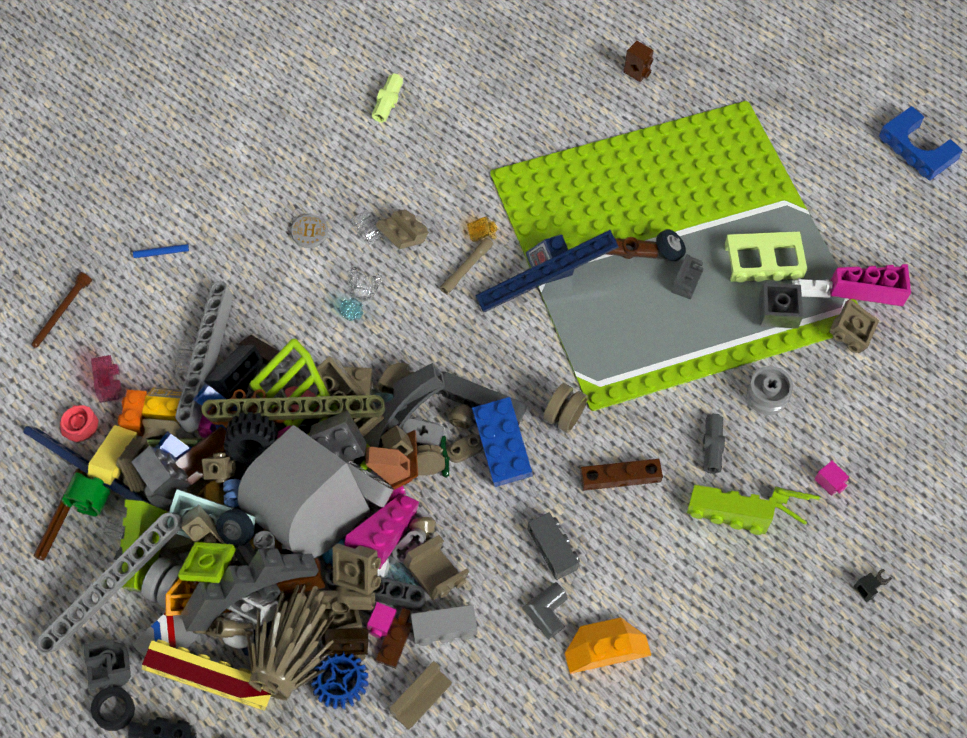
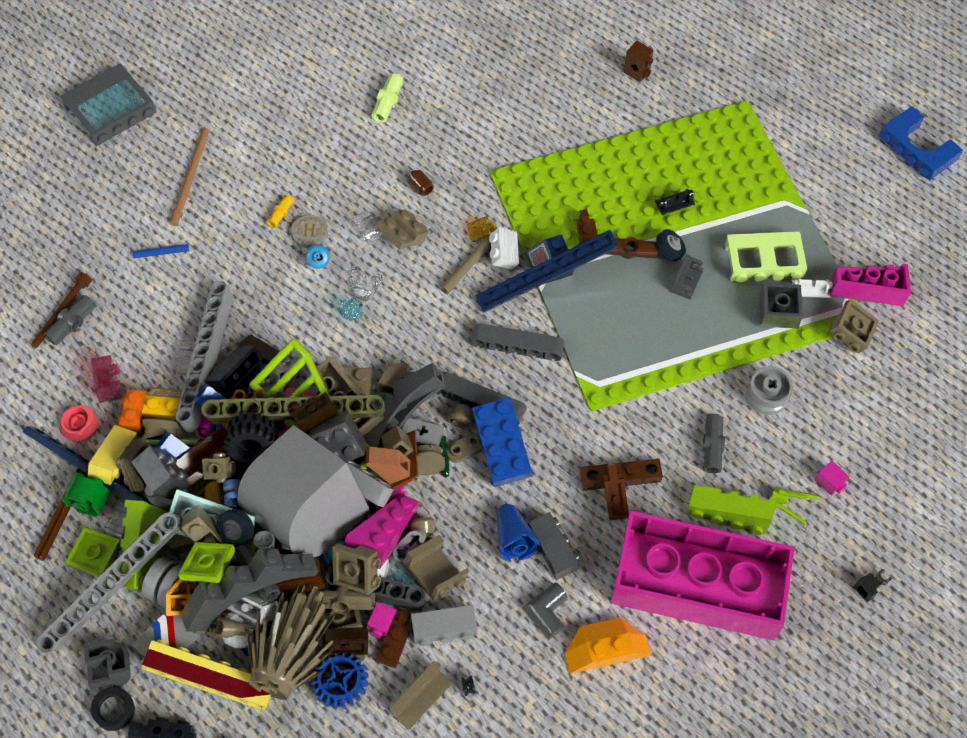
dark tan wheel [543,382,588,433] -> none
none -> dark grey piece [43,295,96,346]
none -> panel [60,63,156,146]
none -> lime plate [65,527,121,577]
none -> medium nougat bar [170,128,210,226]
none -> yellow pin [267,195,294,228]
none -> dark brown slope [290,392,338,433]
none -> dark azure head [305,244,330,269]
none -> reddish brown brick [408,170,434,196]
none -> black bush [461,675,475,696]
none -> dark grey beam [470,323,565,361]
none -> white brick [489,226,519,270]
none -> blue cone [496,504,540,562]
none -> reddish brown hinge [577,209,598,244]
none -> reddish brown hinge [603,463,629,521]
none -> dark pink piece [610,511,795,640]
none -> black hinge [655,189,695,216]

